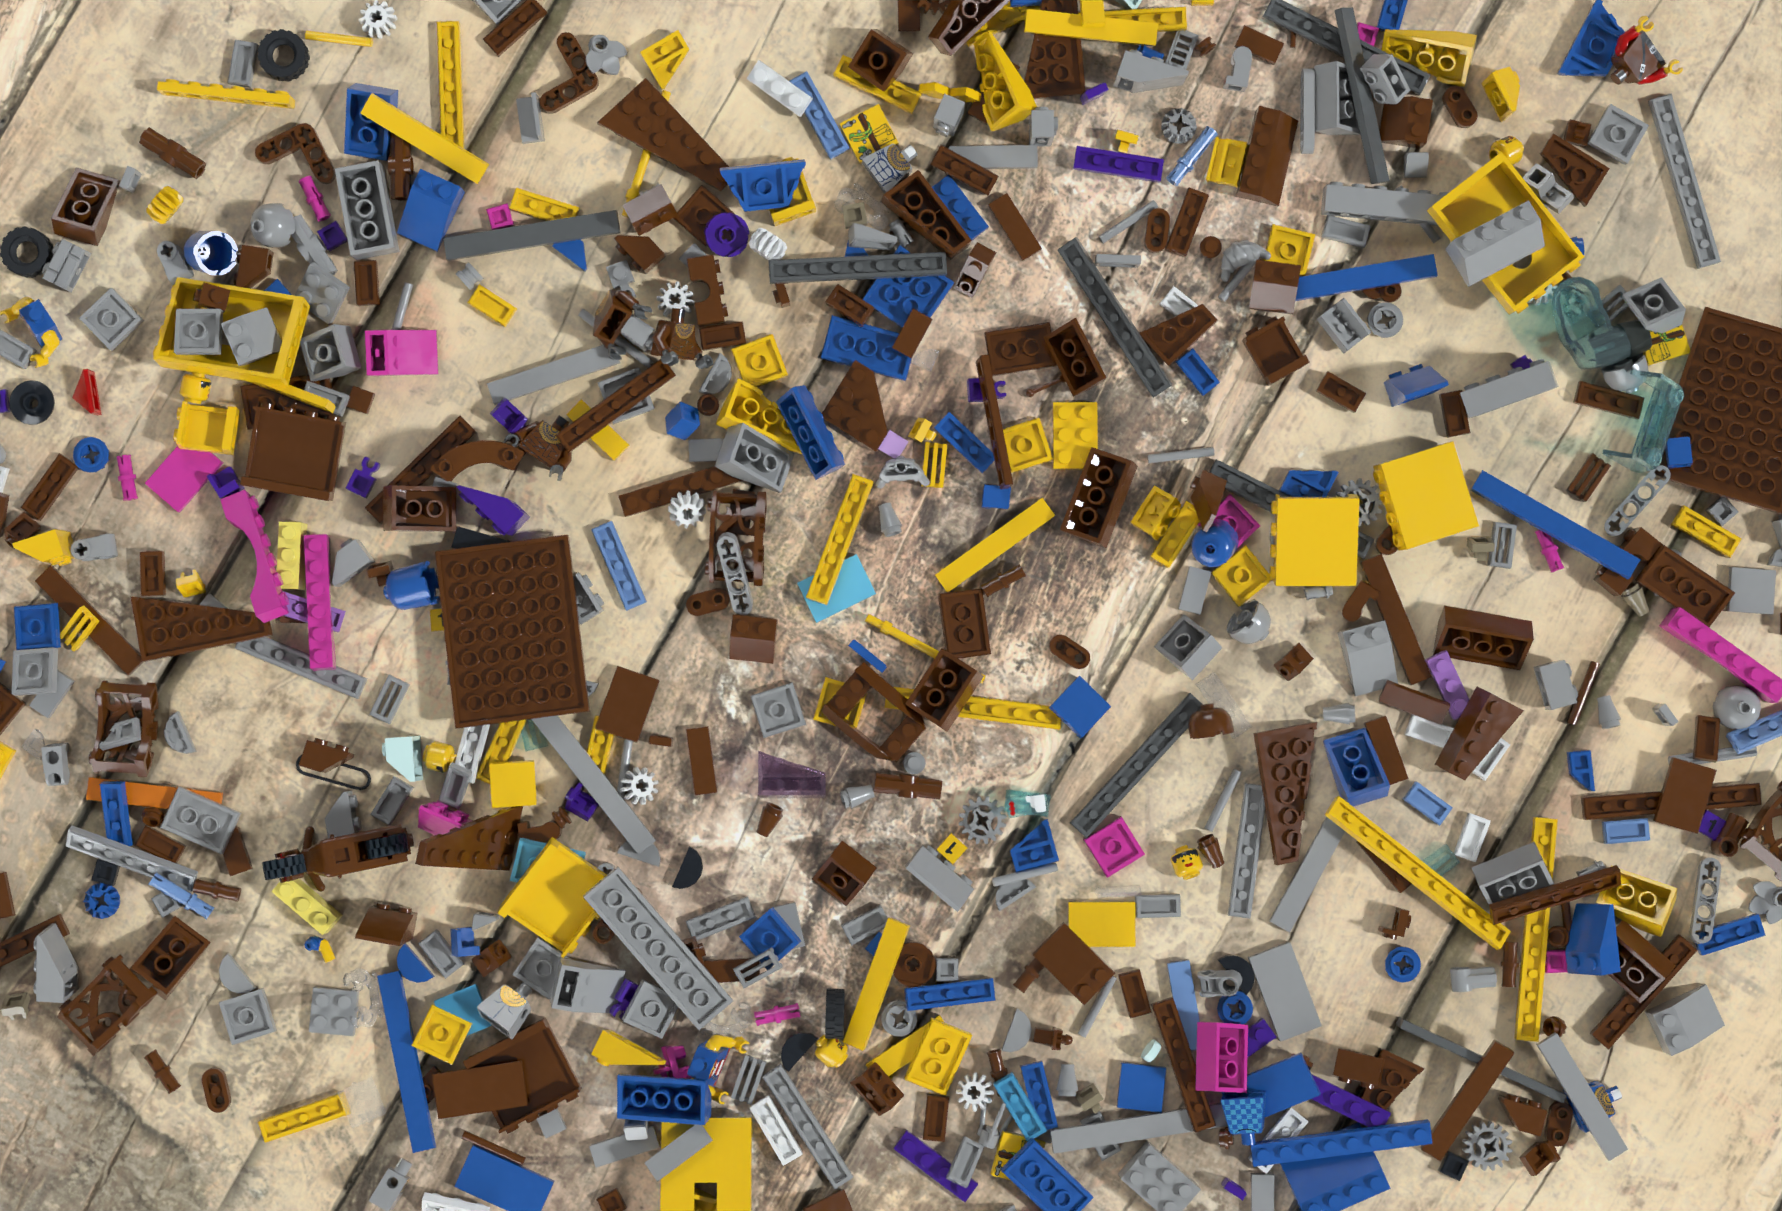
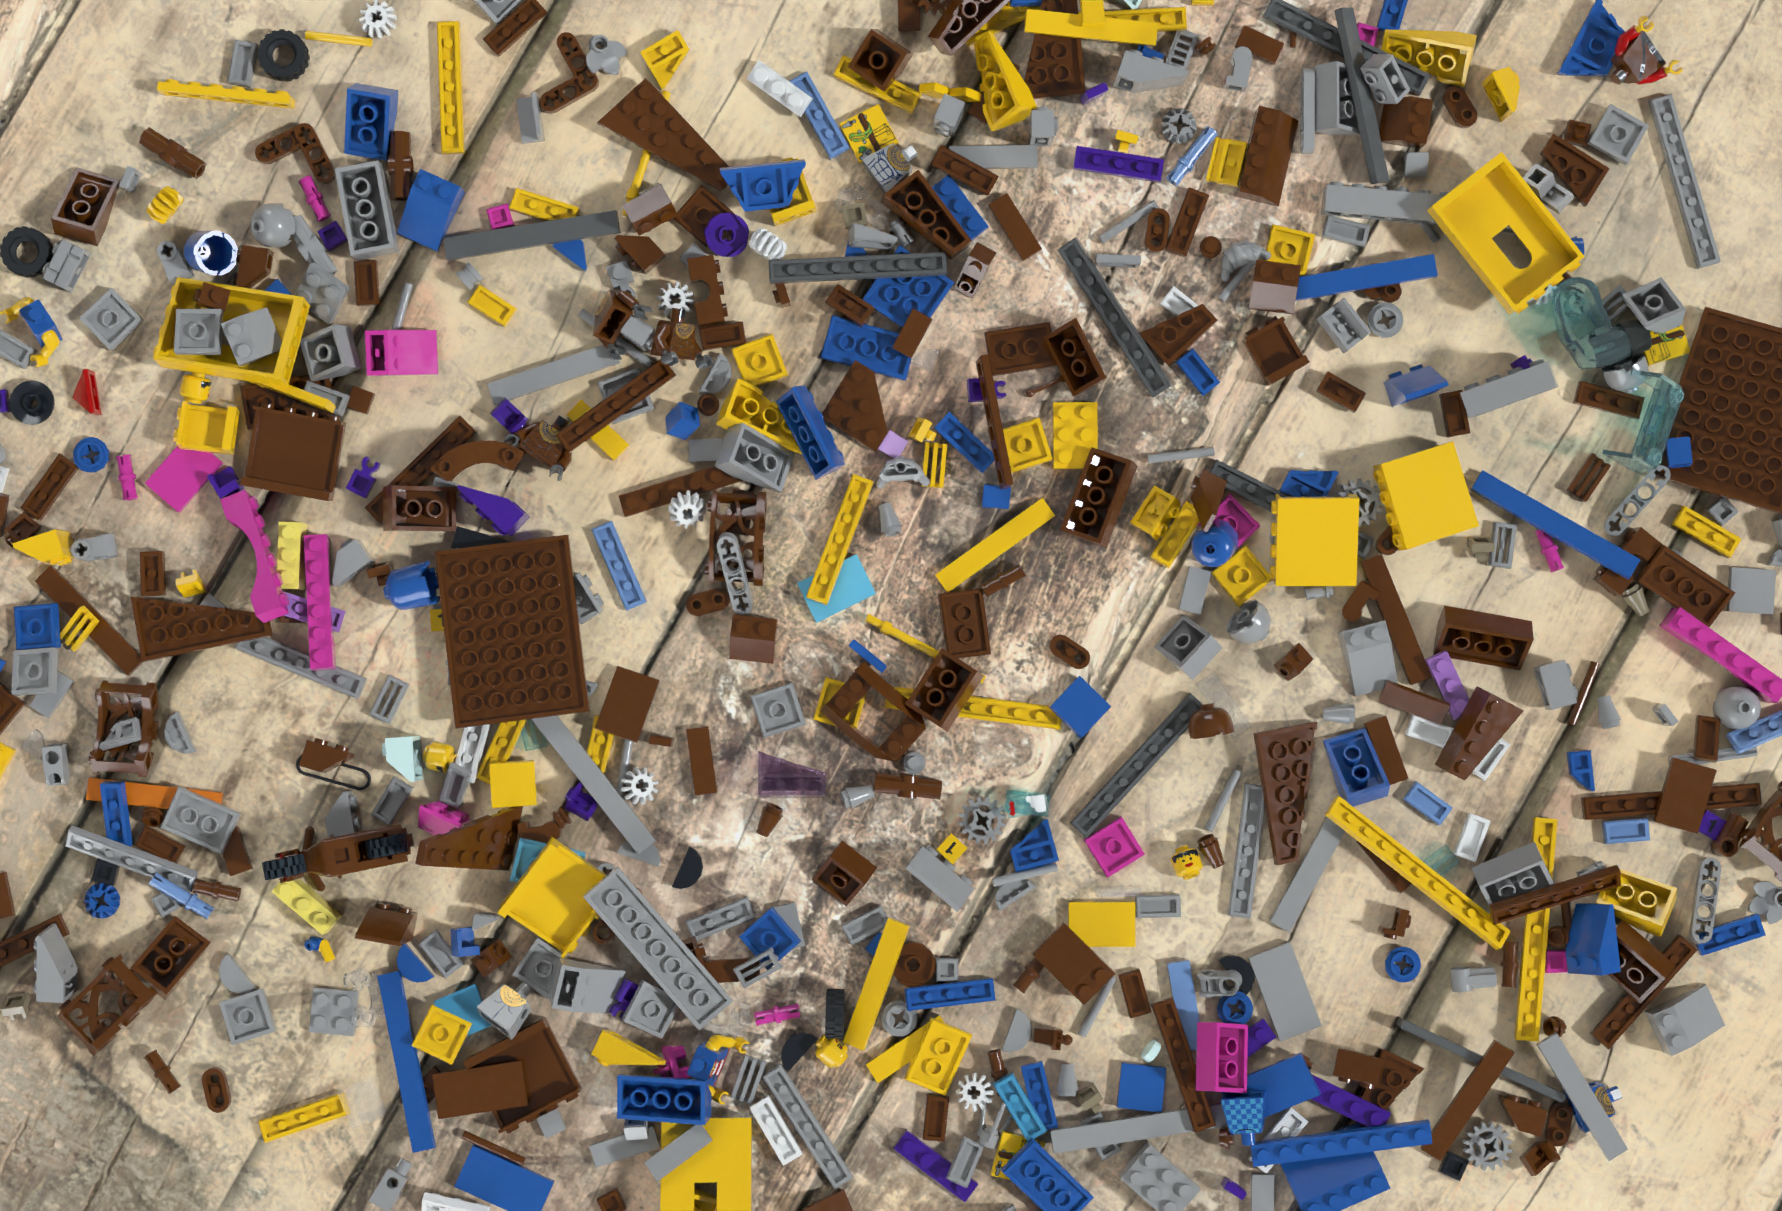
yellow tile [361,93,489,184] -> none
reddish brown bracket [850,1062,904,1116] -> none
light grey slope [1445,201,1545,287] -> none
yellow head [1489,136,1524,165] -> none

